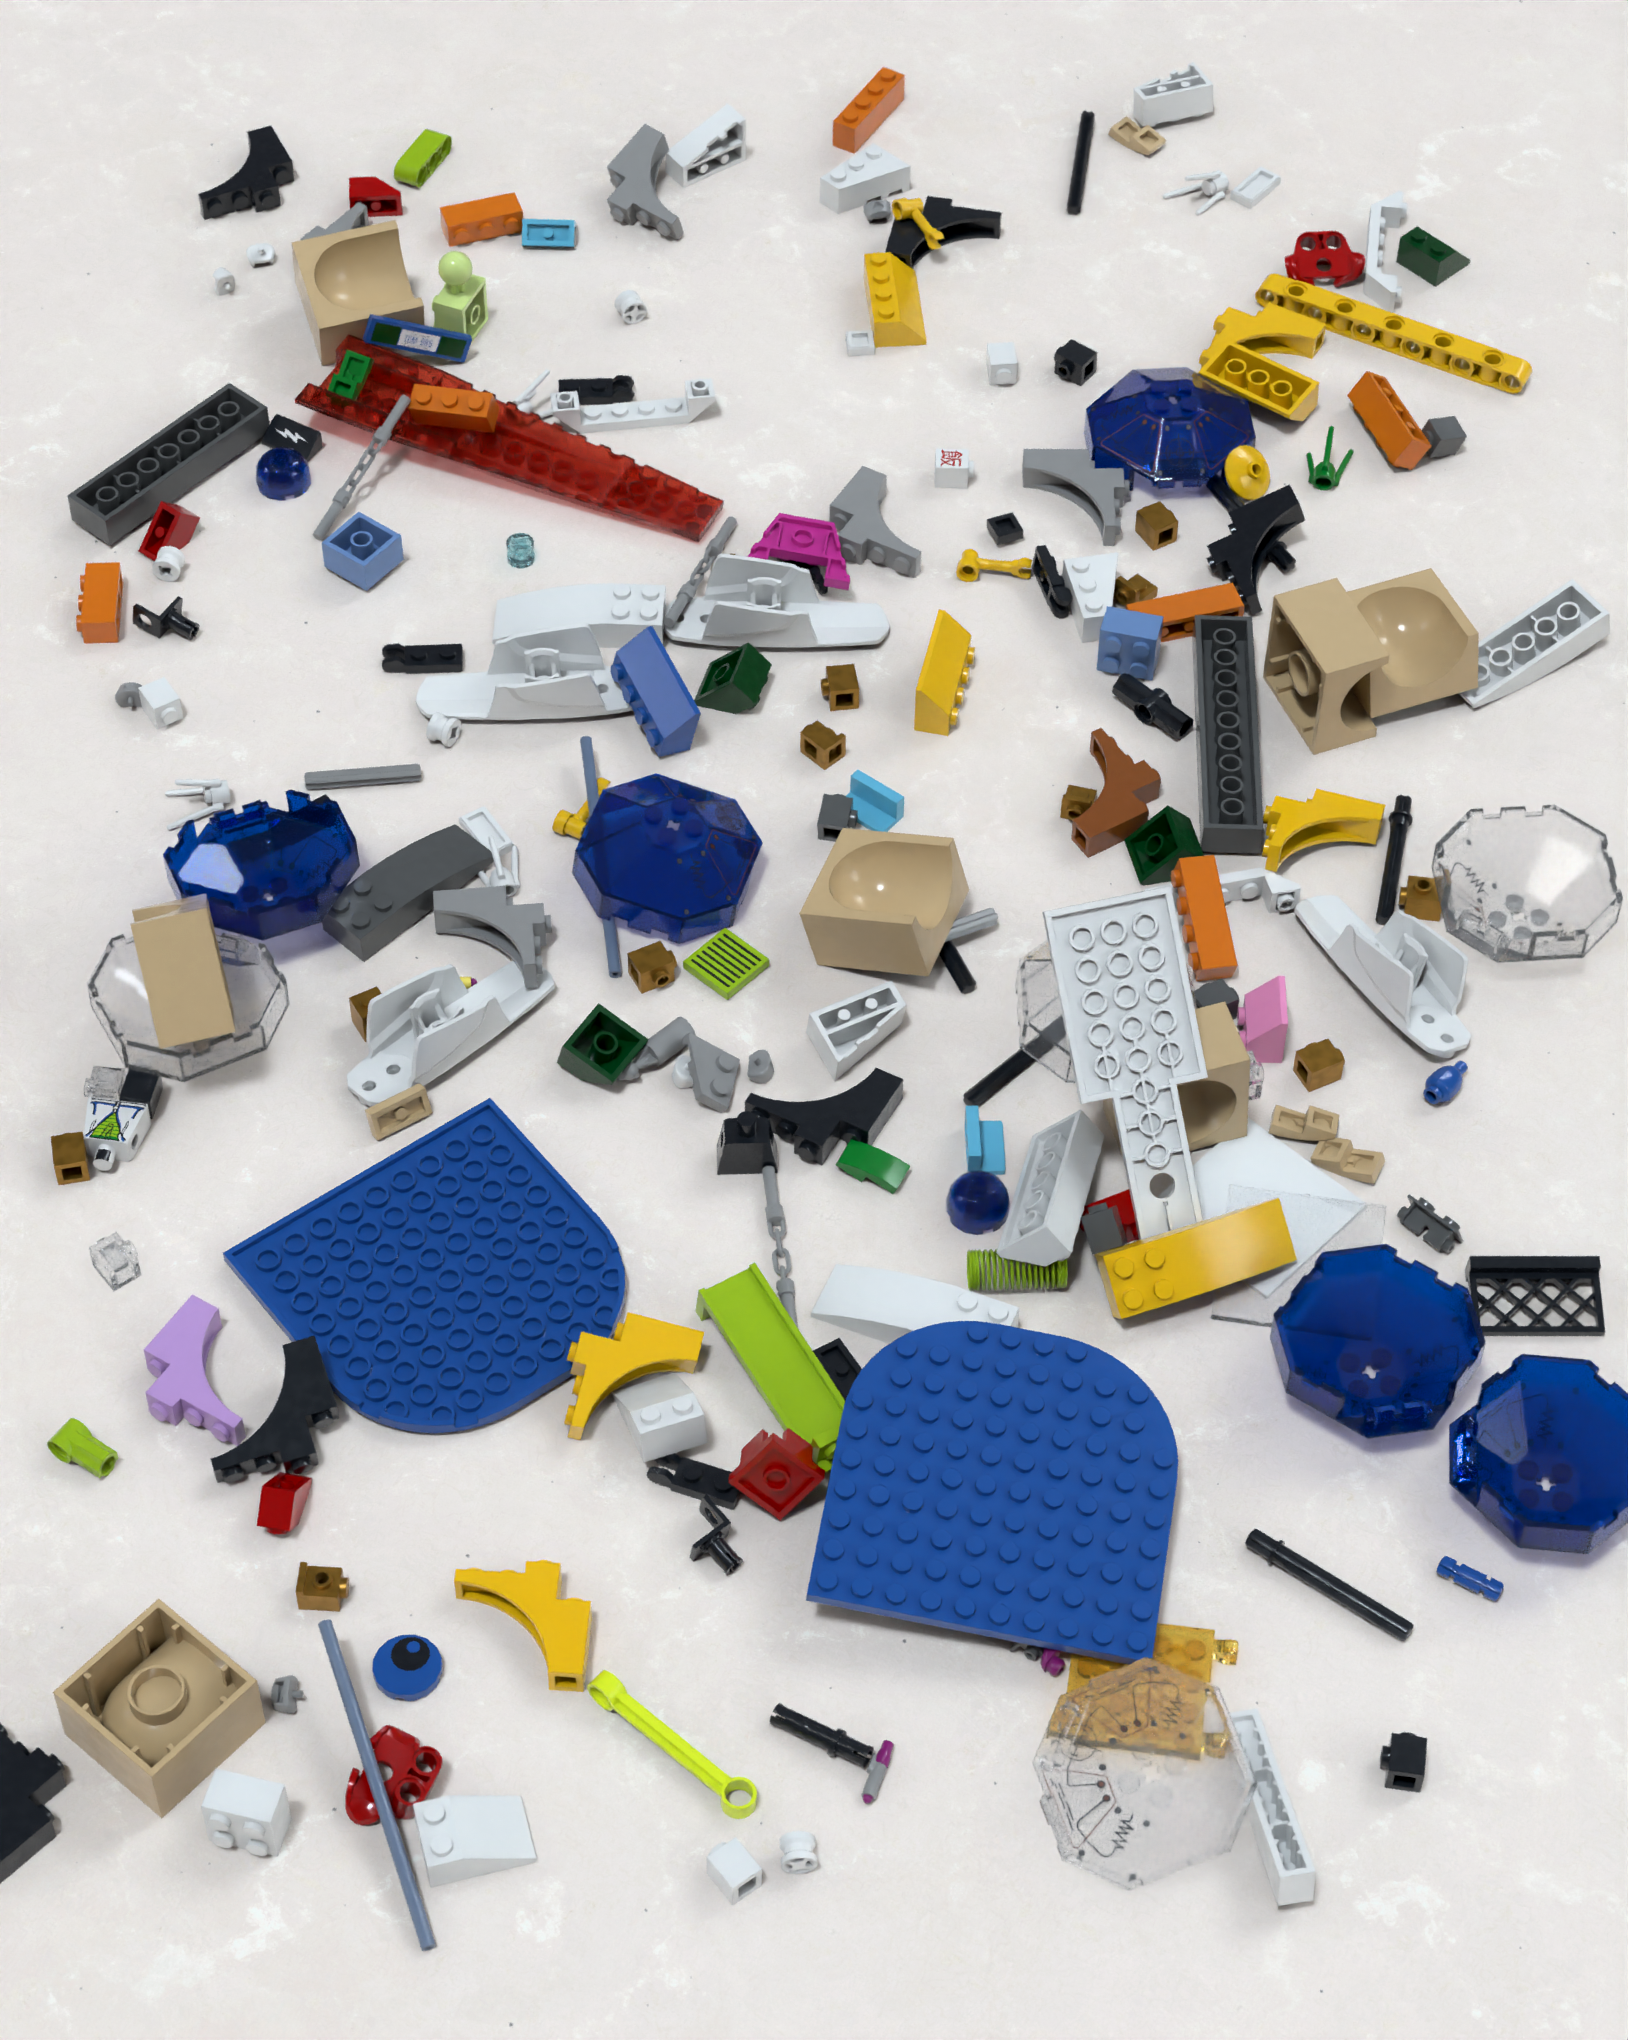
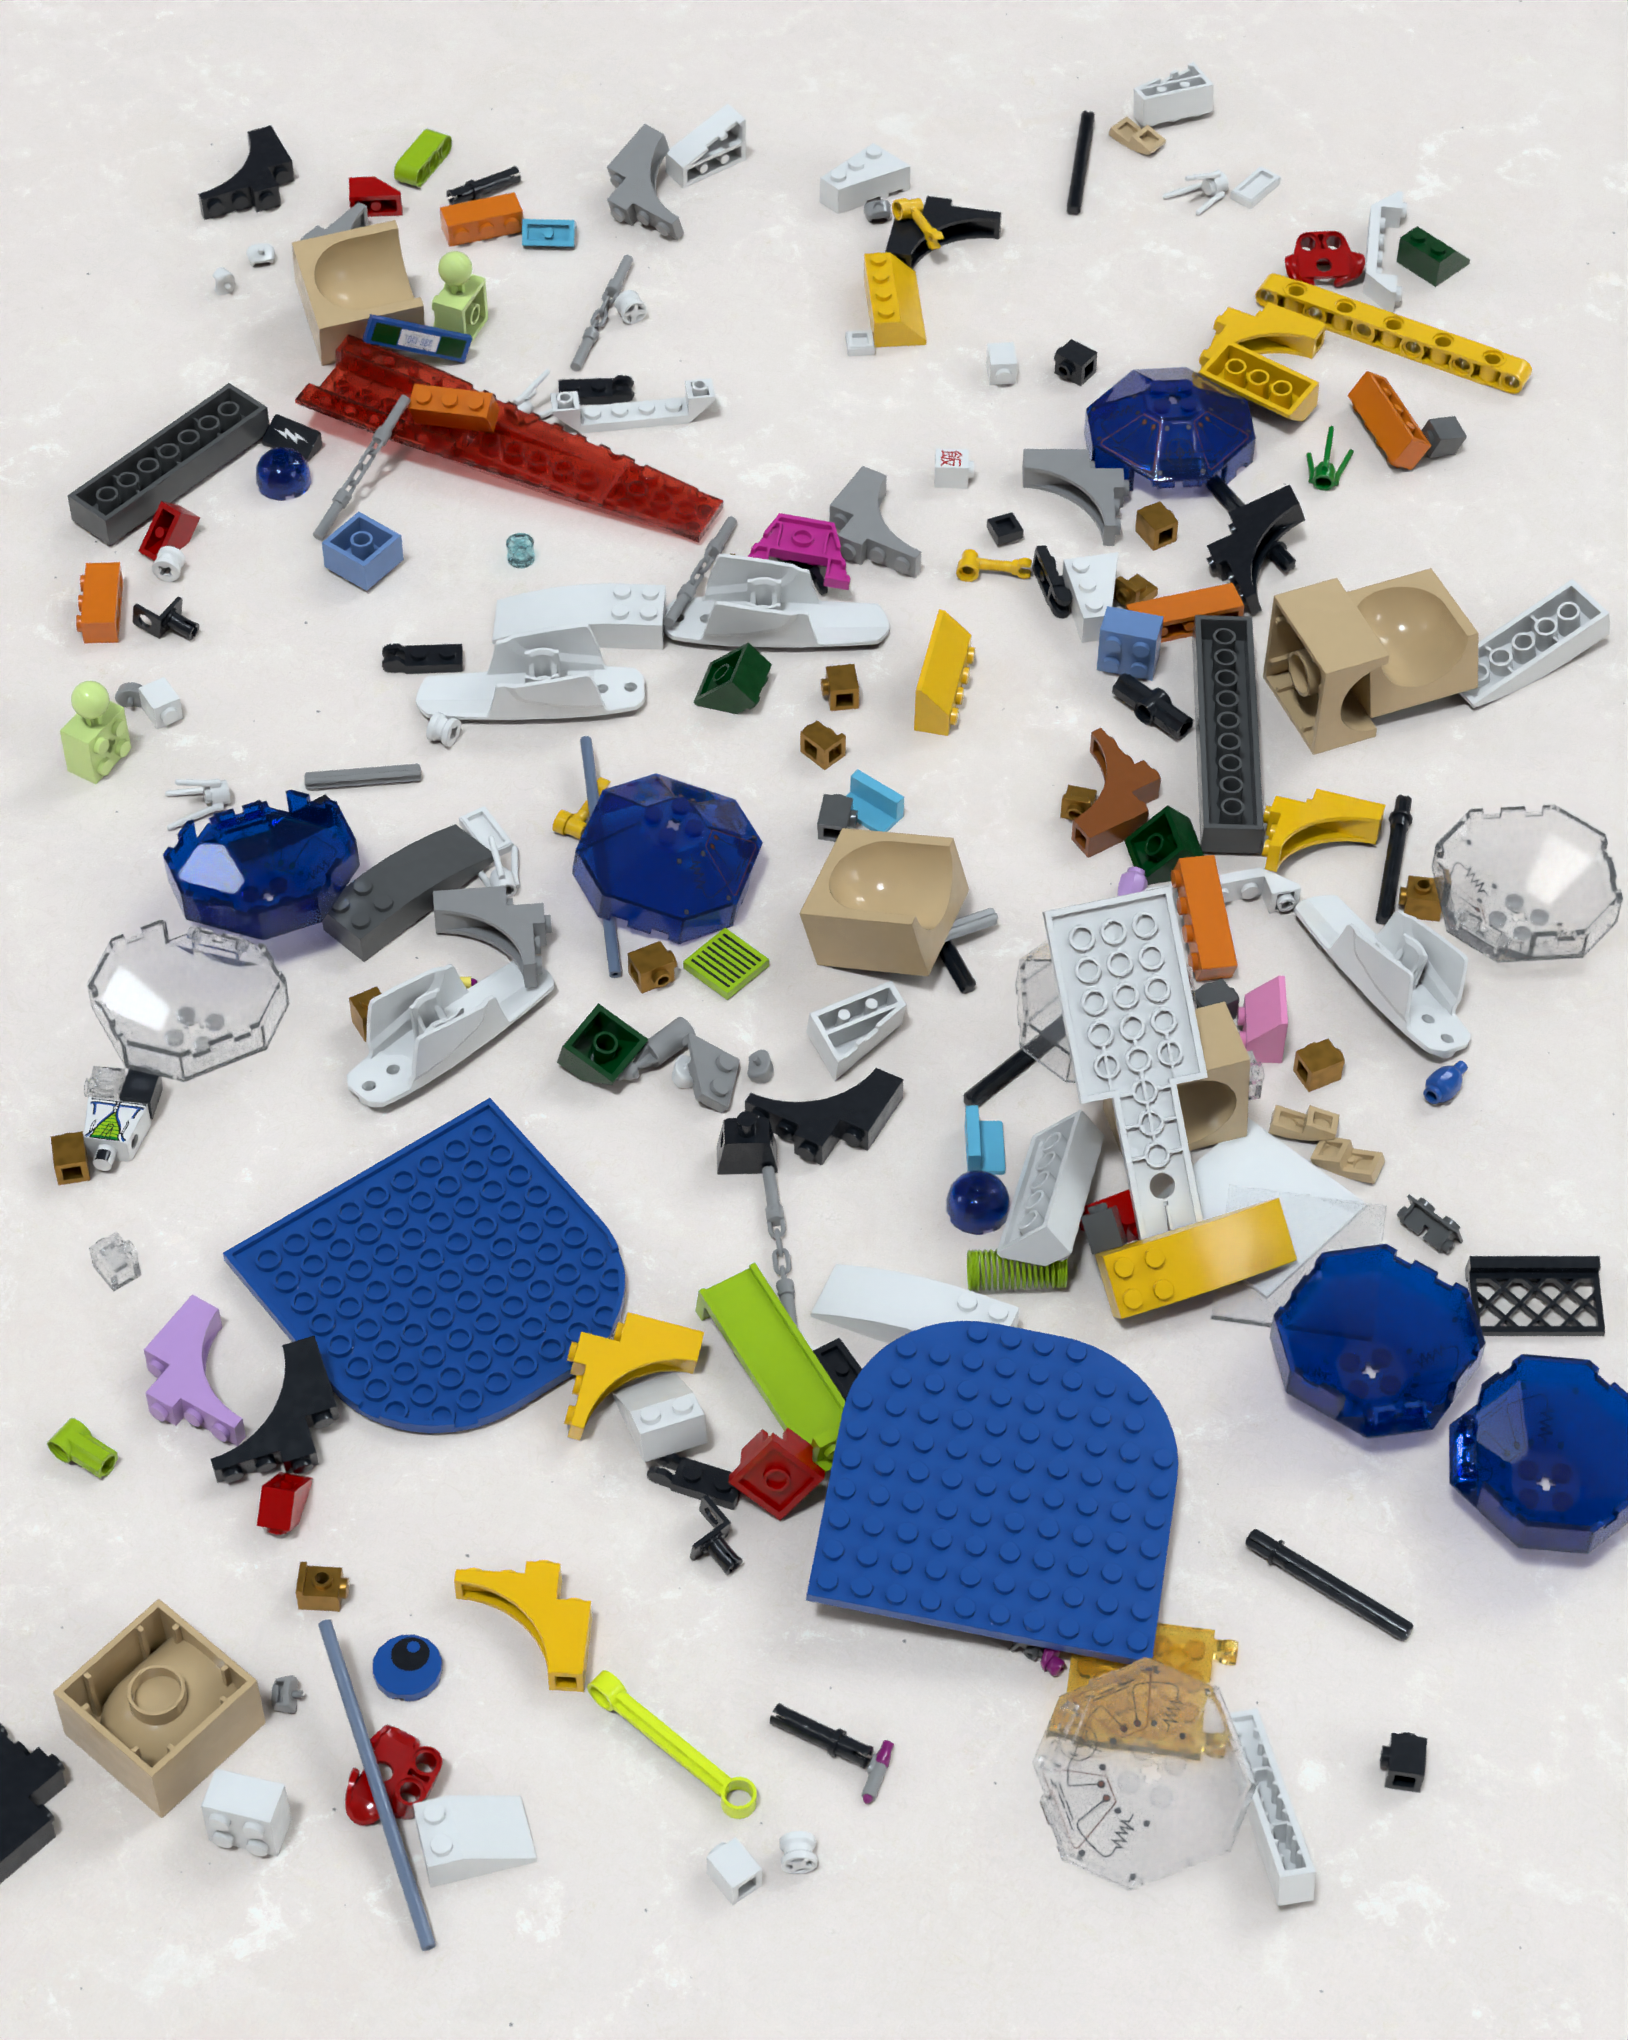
tan piece [130,894,236,1049] -> none
green slope [325,350,374,408] -> none
tan plate [365,1083,432,1141] -> none
slope [610,626,701,757] -> none
orange brick [833,67,905,154] -> none
green slope [835,1139,910,1194] -> none
yellow dish [1225,445,1270,500] -> none
blue axle [1437,1556,1504,1601] -> none
none -> yellowish green brick [60,681,131,784]
none -> black pin [446,166,521,205]
none -> light grey piece [570,255,633,371]
none -> lavender plant [1117,867,1148,896]

